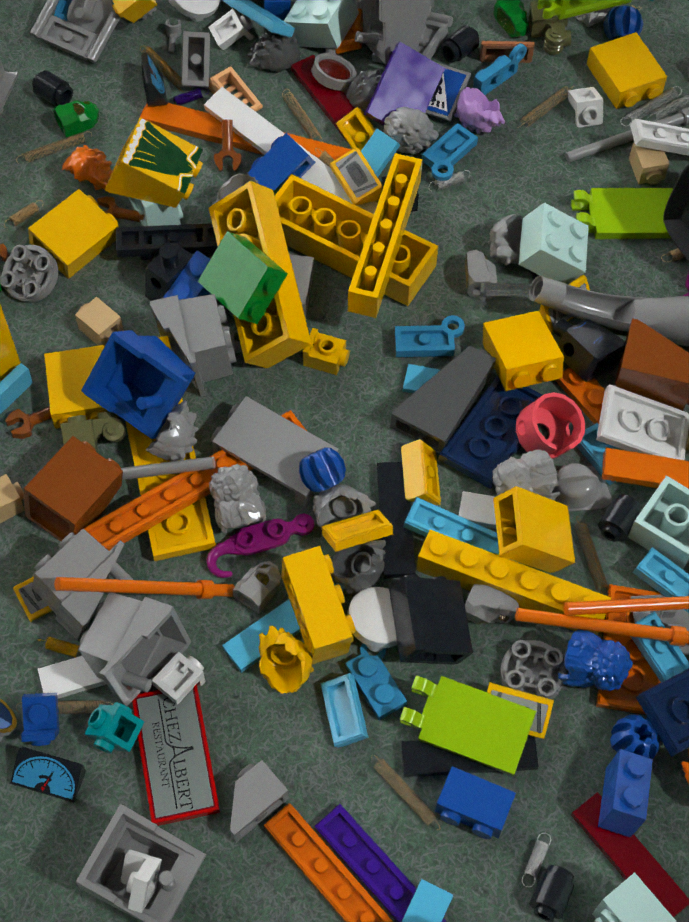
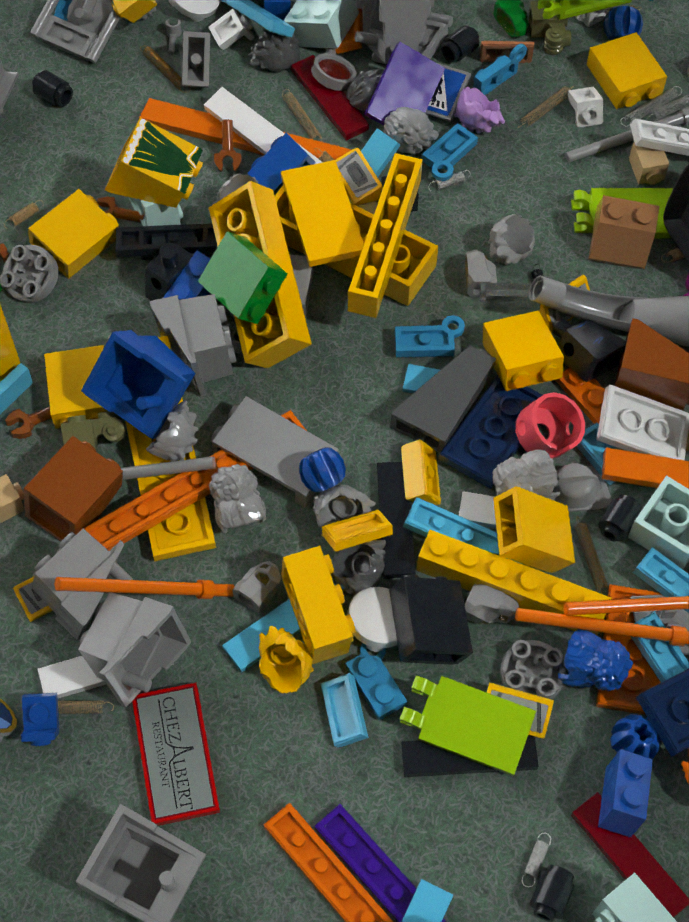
slope [10,746,86,803] -> none
tan piece [16,131,92,164] -> none
yellow piece [37,637,80,658] -> none
green rock [52,100,99,138] -> none
orange hair [62,145,113,190] -> none
tan brick [75,297,124,347] -> none
teal brick [84,702,144,754] -> none
white bracket [121,850,162,913] -> none
black slope [141,53,168,106] -> none
white bracket [152,651,205,705] -> none
dark purple piece [168,88,209,106] -> none
magenta piece [206,513,314,578] -> none
light nougat slope [209,66,263,112] -> none
light grey slope [230,760,289,843] -> none
yellow brick [303,328,350,375] -> none
yellow slope [335,107,375,151] -> none
tan piece [371,755,440,830] -> none
blue brick [435,766,516,839] -> none
light aqua brick [519,203,588,284] -> none
none -> yellow tile [281,160,364,267]
none -> medium nougat slope [588,195,660,269]

